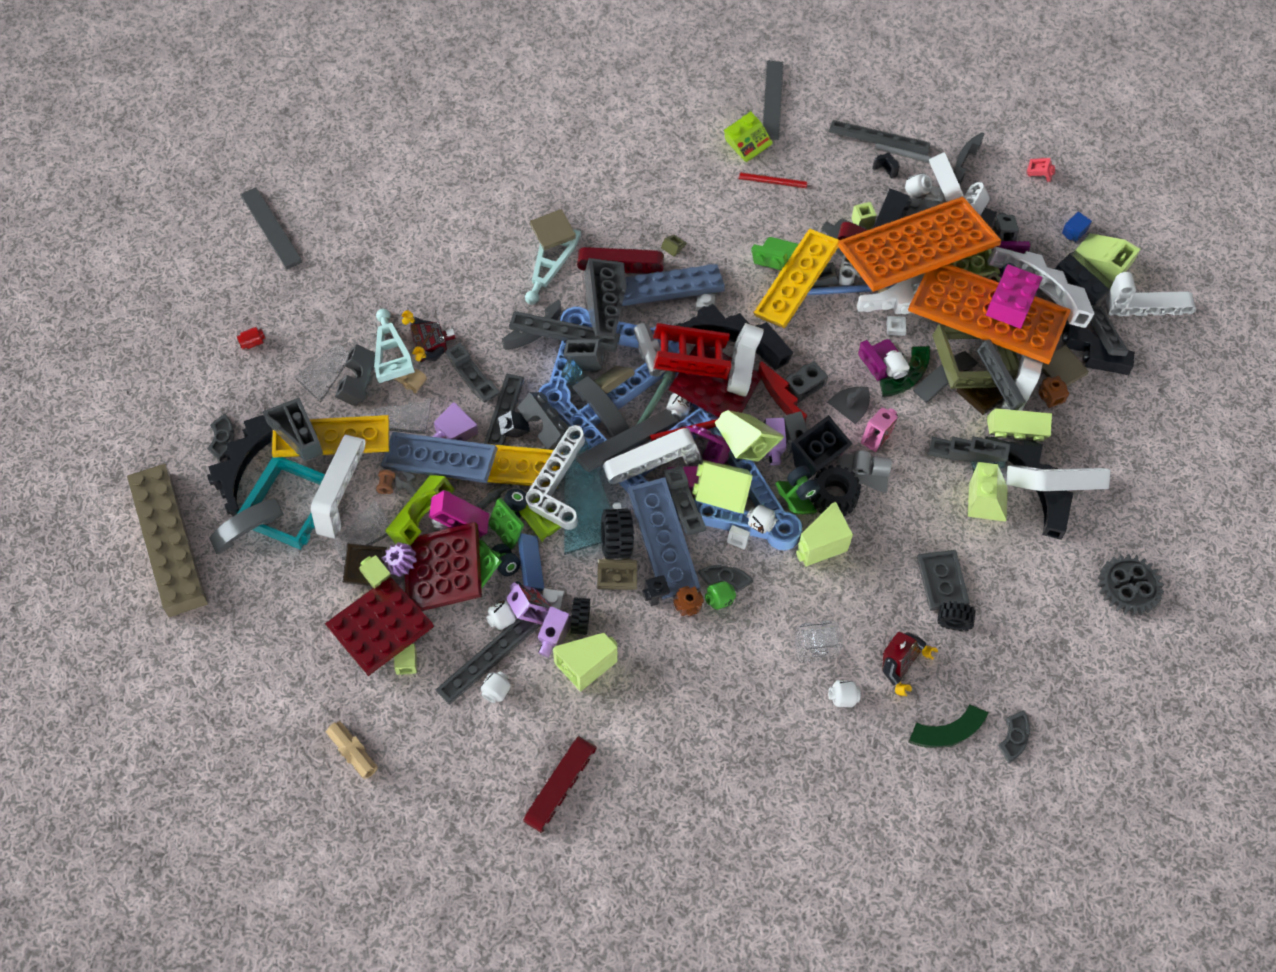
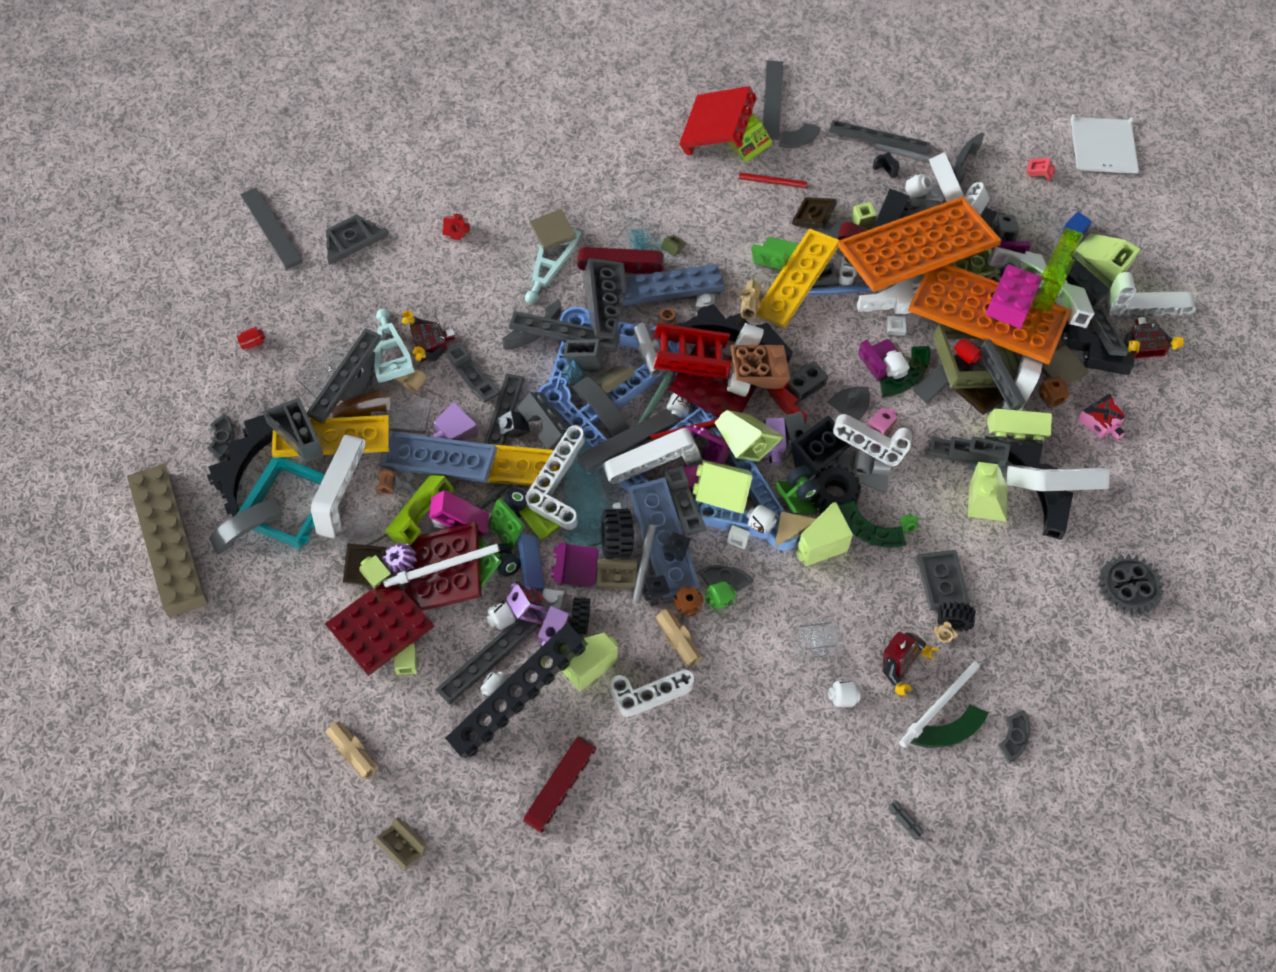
none -> dark grey tile [307,328,382,424]
none -> dark grey wing [326,214,389,265]
none -> reddish brown slope [332,390,390,418]
none -> dark tan bracket [375,817,427,871]
none -> white bar [383,544,500,587]
none -> red brick [442,214,470,240]
none -> black brick [445,622,588,759]
none -> magenta bracket [551,542,599,587]
none -> white beam [611,670,694,717]
none -> clear light blue slope [626,228,649,250]
none -> light grey bar [632,524,656,603]
none -> tan piece [656,609,702,668]
none -> nougat plate [658,308,677,325]
none -> black brick [664,532,691,561]
none -> red panel [679,86,757,155]
none -> nougat slope [730,345,790,389]
none -> tan piece [740,280,761,321]
none -> tan tile [775,512,817,547]
none -> dark grey tile [779,123,821,148]
none -> dark brown plate [792,197,837,228]
none -> white beam [833,414,912,466]
none -> dark green tile [838,500,906,548]
none -> dark grey axle [888,801,923,839]
none -> bright green plate [899,514,919,533]
none -> white bar [899,661,980,748]
none -> tan plate [934,621,958,643]
none -> red brick [954,338,982,365]
none -> clear neon green fence [1032,228,1083,313]
none -> white door [1071,114,1139,174]
none -> torso [1078,394,1126,440]
none -> torso [1123,317,1184,359]

